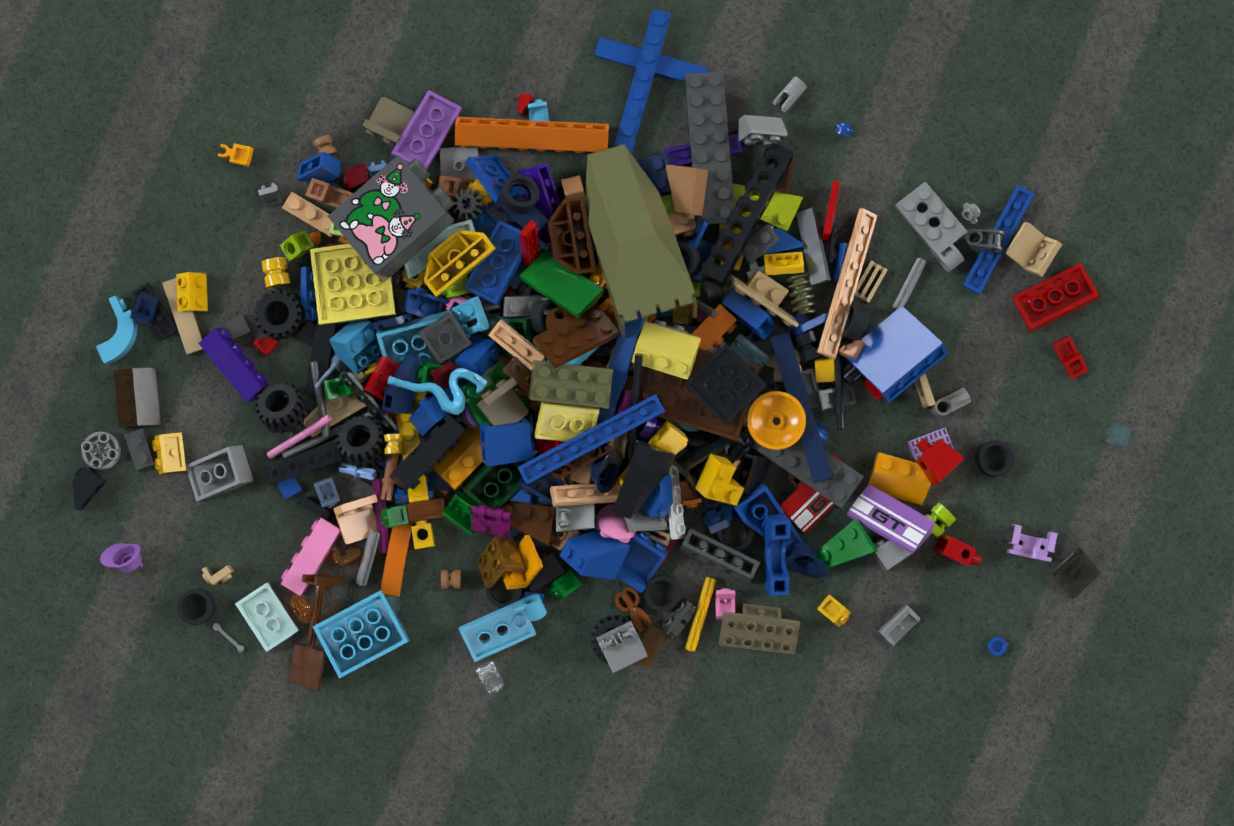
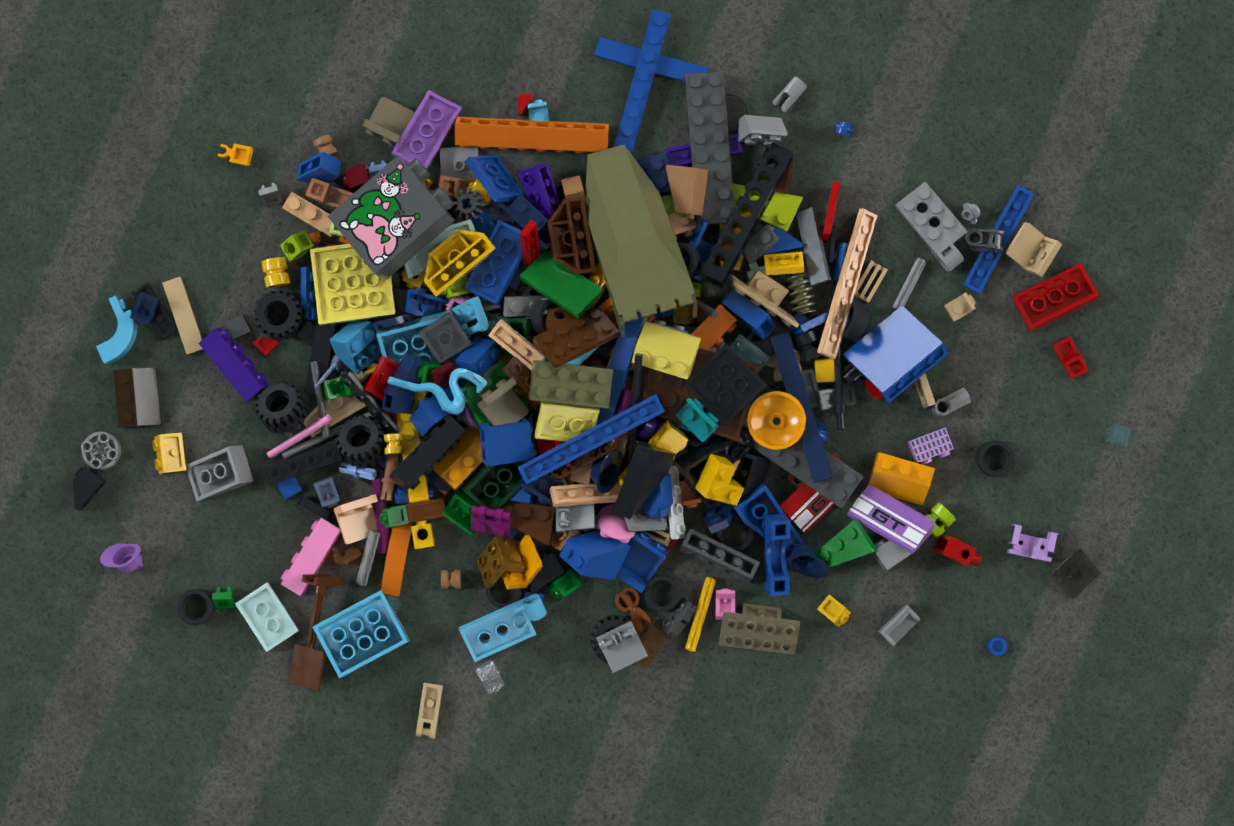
dark grey plate [124,428,155,471] -> none
yellow bracket [176,272,208,312] -> none
tan bracket [202,565,235,585] -> none
light grey hinge [213,623,245,653] -> none
clear orange gear [290,594,311,624] -> none
black tyre [501,175,539,214] -> none
nougat tile [838,340,865,360] -> none
red torso [915,438,964,486] -> none
none -> green tile [212,587,235,609]
none -> tan plate [416,682,443,739]
none -> teal bracket [675,398,719,443]
none -> tan bracket [944,292,976,322]

